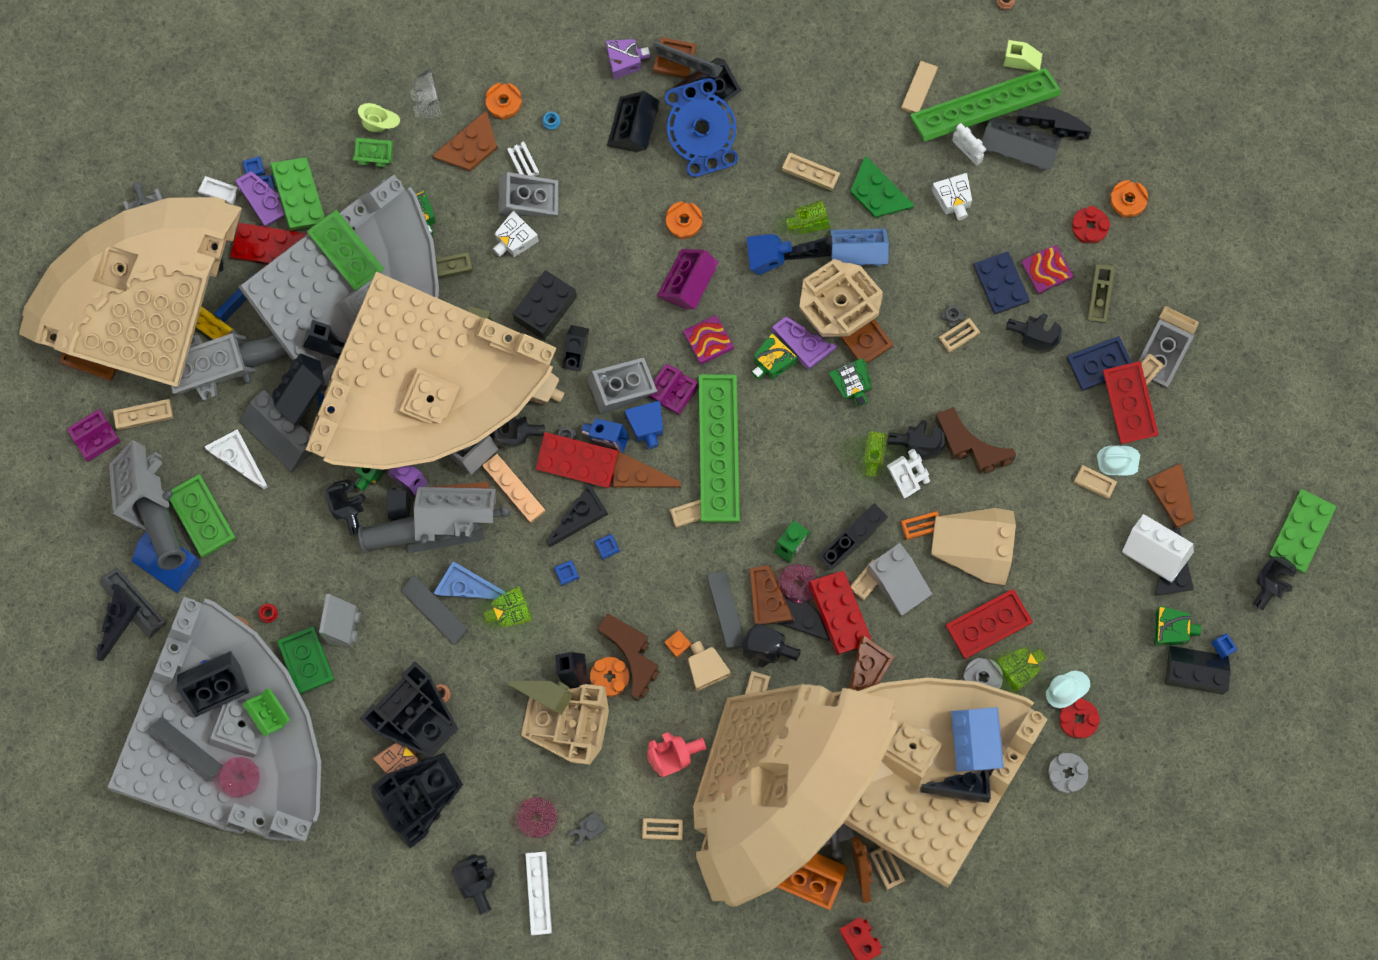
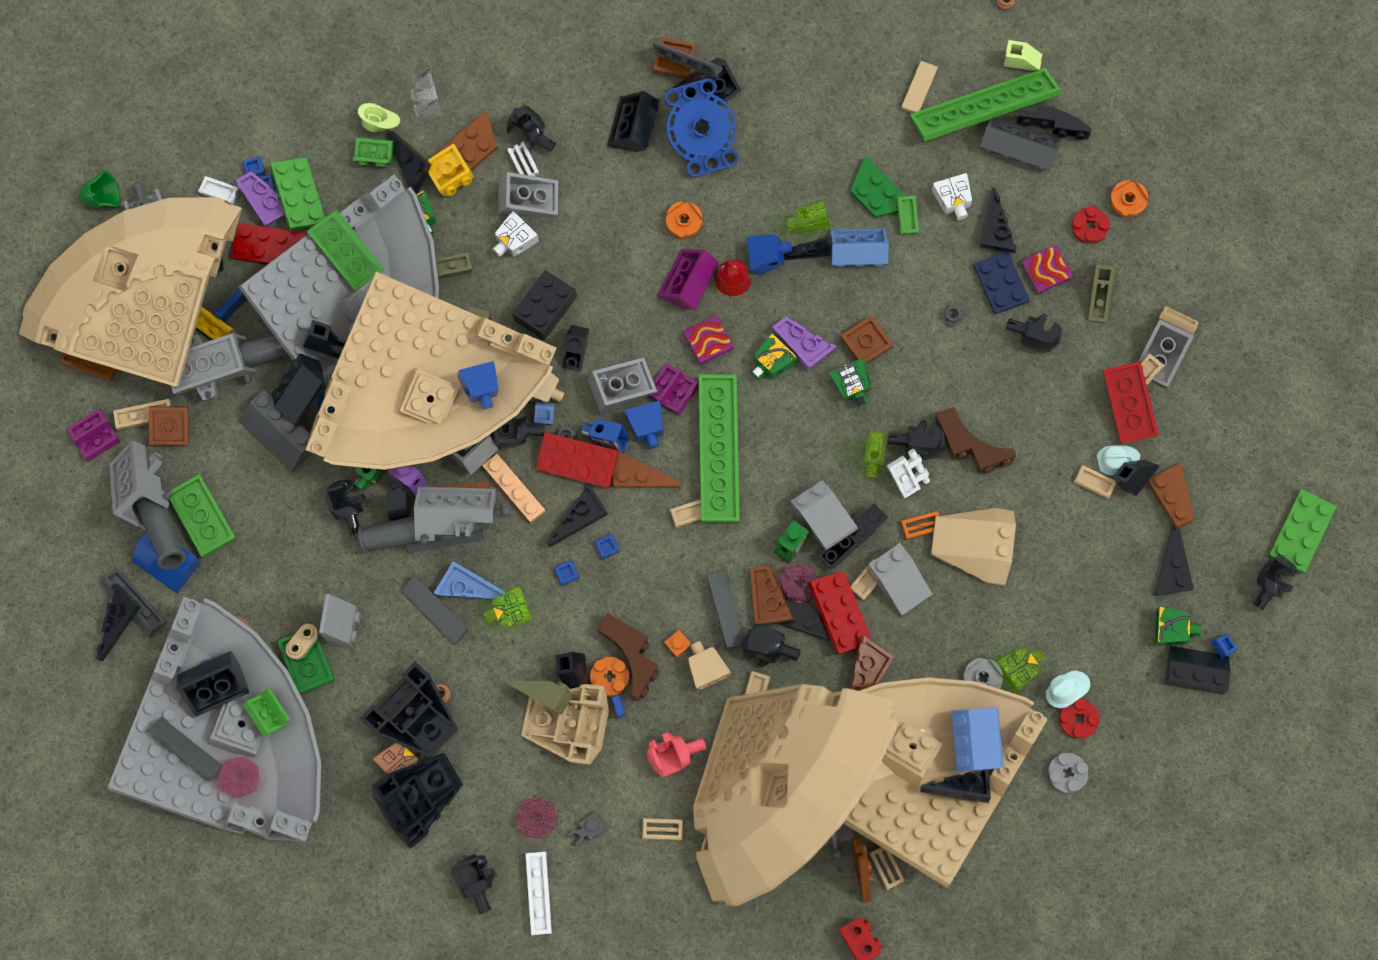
white wing [205,429,268,489] -> none
red plate [258,604,278,623] -> none
orange plate [486,83,522,120] -> none
dark azure plate [542,112,561,130] -> none
medium lavender torso [606,39,650,79] -> none
orange slope [777,853,848,910] -> none
tan plate [782,152,840,191] -> none
tan piece [799,259,883,337] -> none
tan tile [938,317,980,353] -> none
red plate [945,589,1033,660] -> none
white plate [952,123,987,166] -> none
dark blue plate [1066,336,1132,391] -> none
white slope [1122,514,1194,583] -> none
none -> green helmet [78,170,121,208]
none -> dark orange plate [149,406,189,445]
none -> tan plate [286,624,319,660]
none -> black wing [387,131,432,194]
none -> yellow plate [428,143,475,196]
none -> blue torso [457,361,498,410]
none -> black piece [506,106,556,153]
none -> medium blue plate [534,402,555,424]
none -> blue tile [612,696,626,719]
none -> red helmet [714,259,752,296]
none -> light grey slope [791,480,858,550]
none -> bright green tile [896,195,919,235]
none -> black wing [980,188,1016,253]
none -> black slope [1113,459,1159,496]

